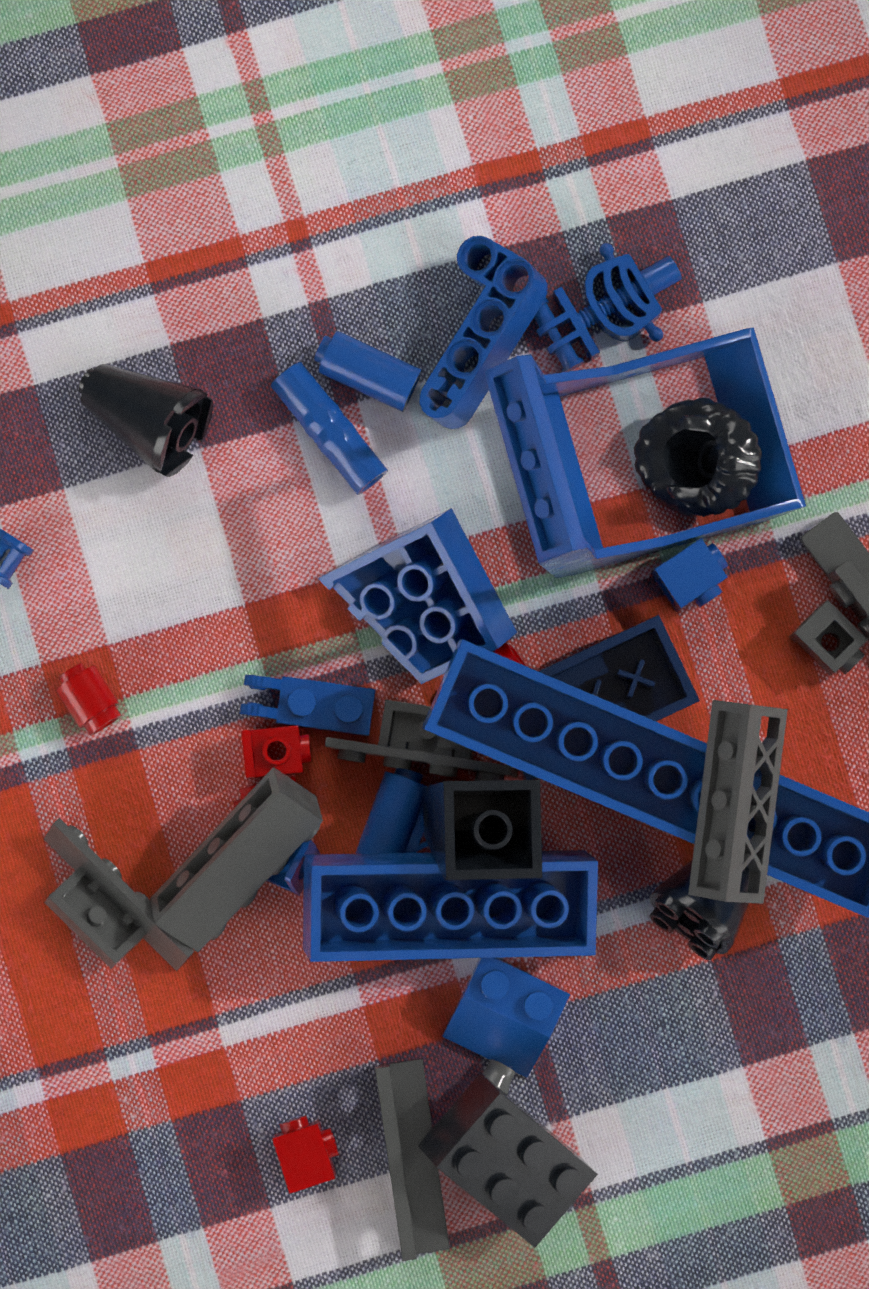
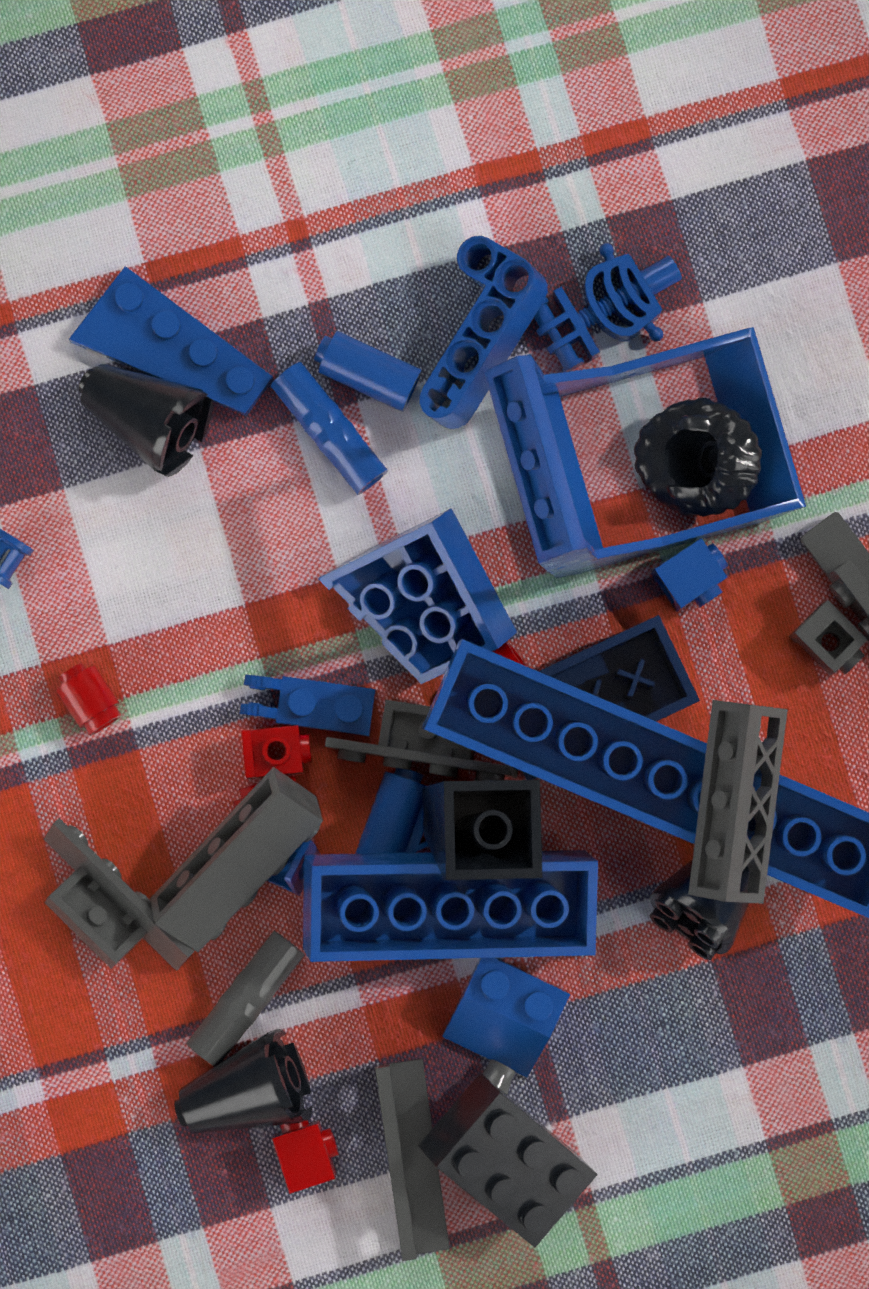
none -> blue wing [69,266,274,416]
none -> black cone [174,1029,313,1133]
none -> dark grey axle [186,930,305,1066]

